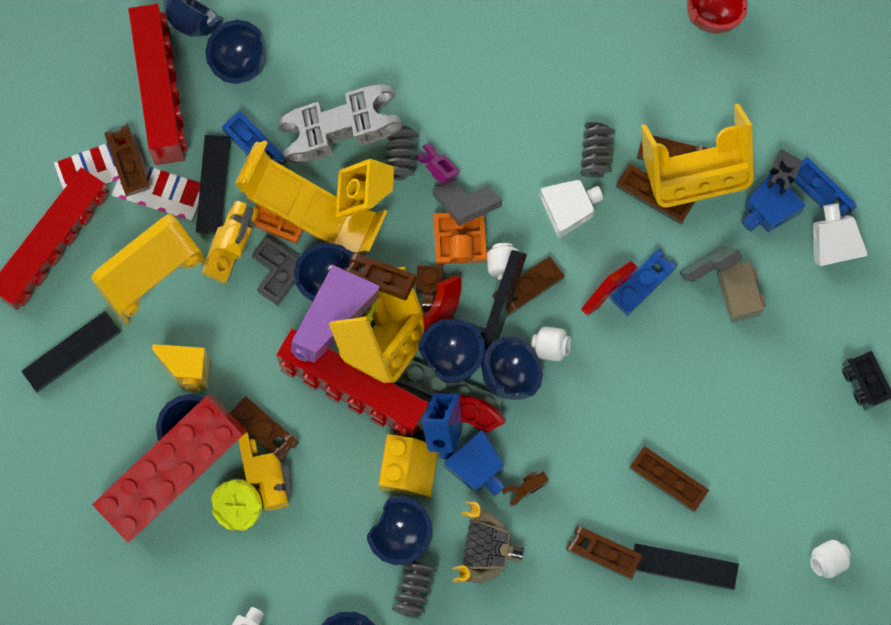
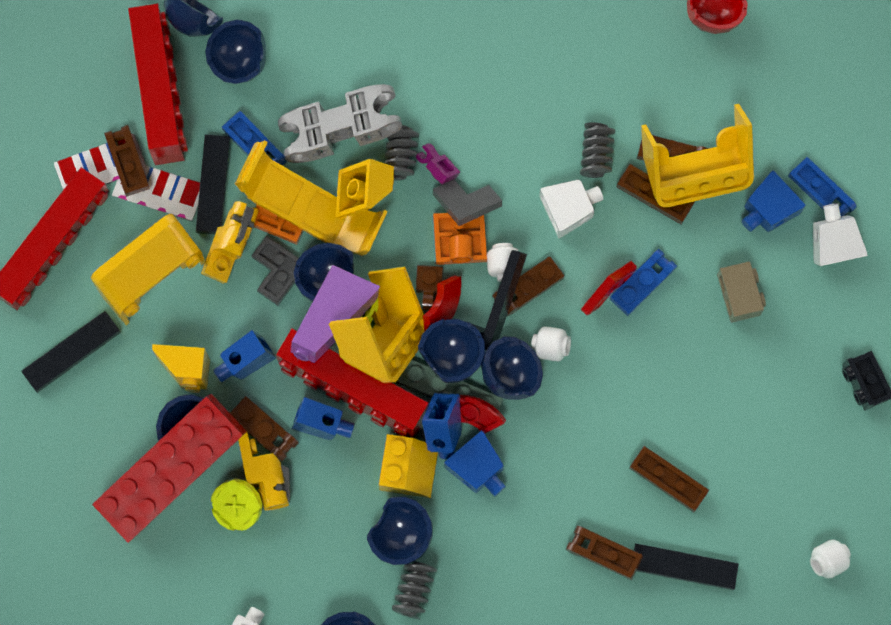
reddish brown plate [344,253,417,301] -> none
torso [452,501,524,584] -> none
reddish brown plate [502,471,549,506] -> none
dark grey tile [680,246,743,282] -> none
black plate [768,149,802,195] -> none
none -> blue torso [213,330,276,382]
none -> blue torso [291,397,354,440]

